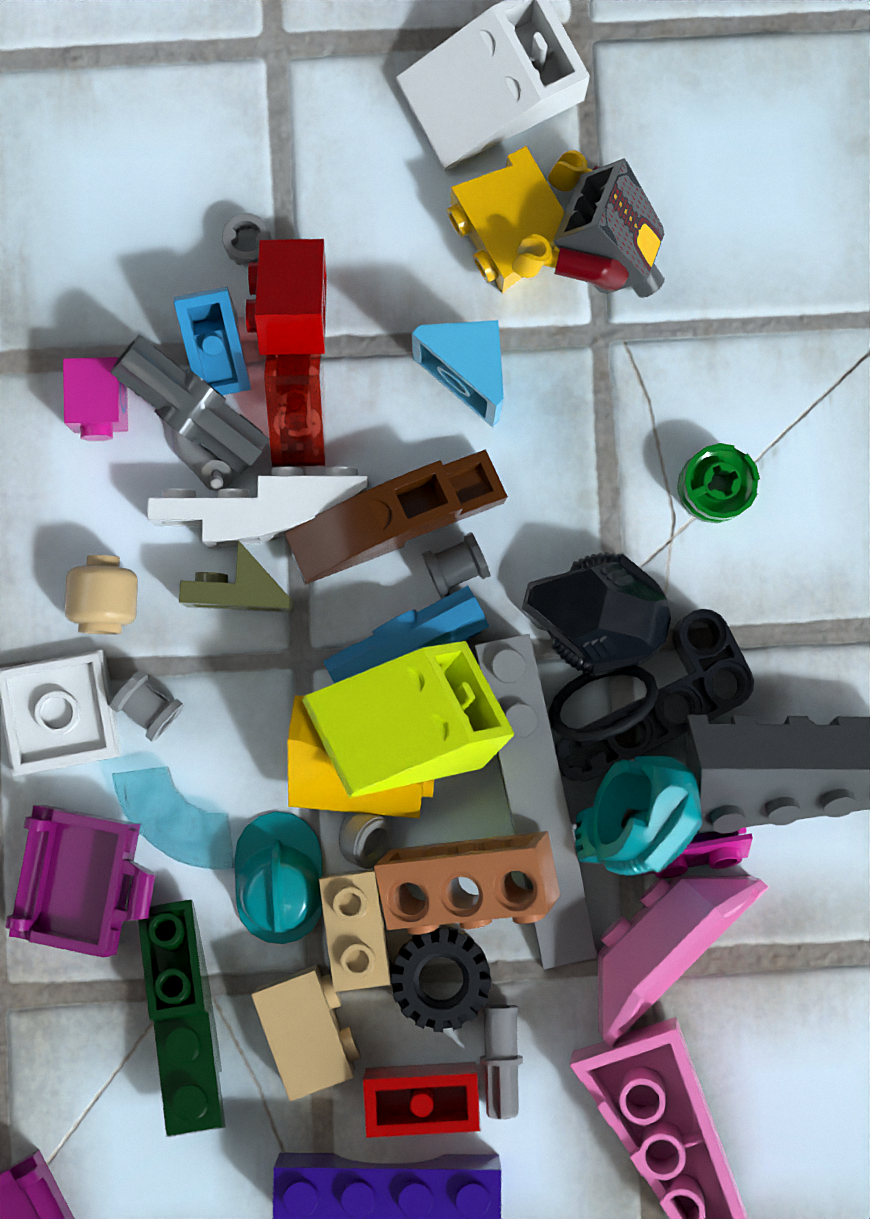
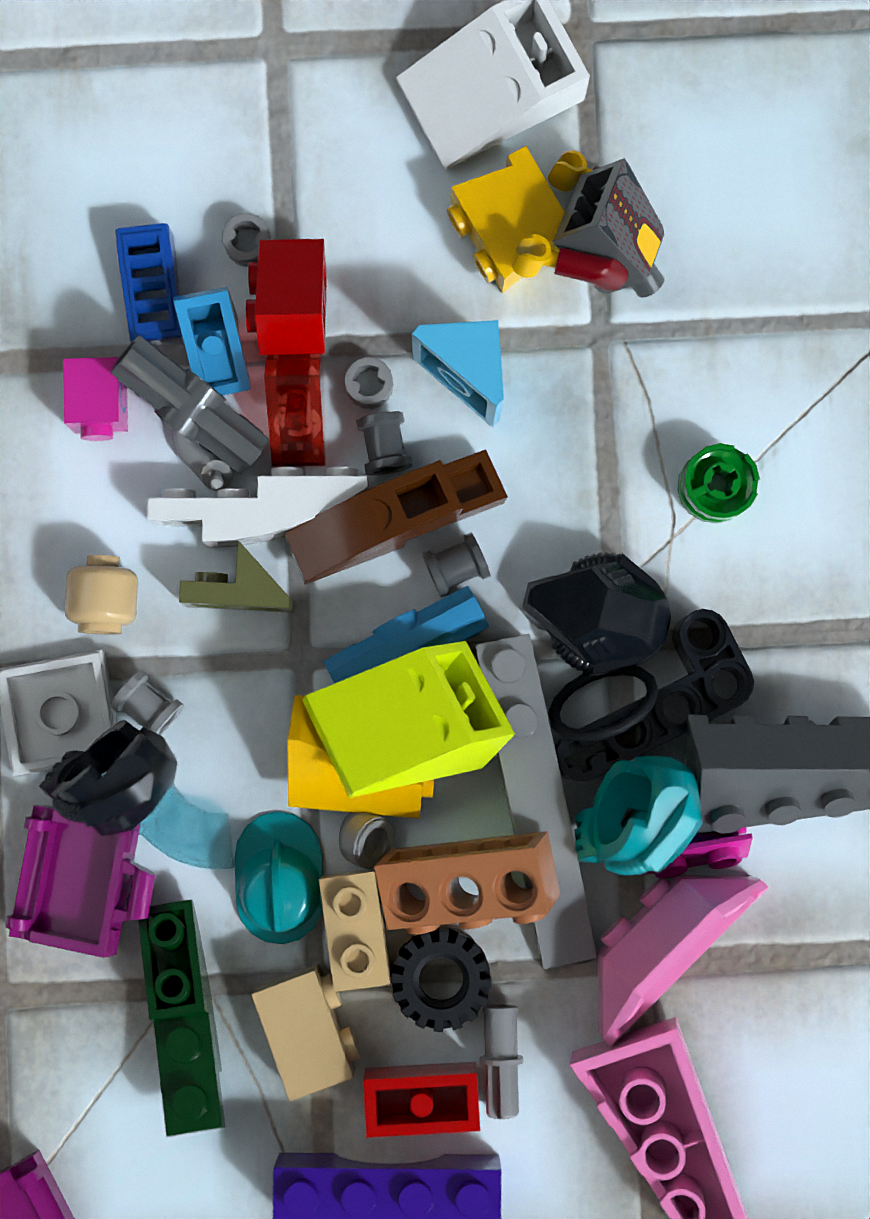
none -> black helmet [39,720,178,836]
none -> blue slope [115,223,183,342]
none -> light grey bush [345,357,393,410]
none -> dark grey bush [356,411,412,475]

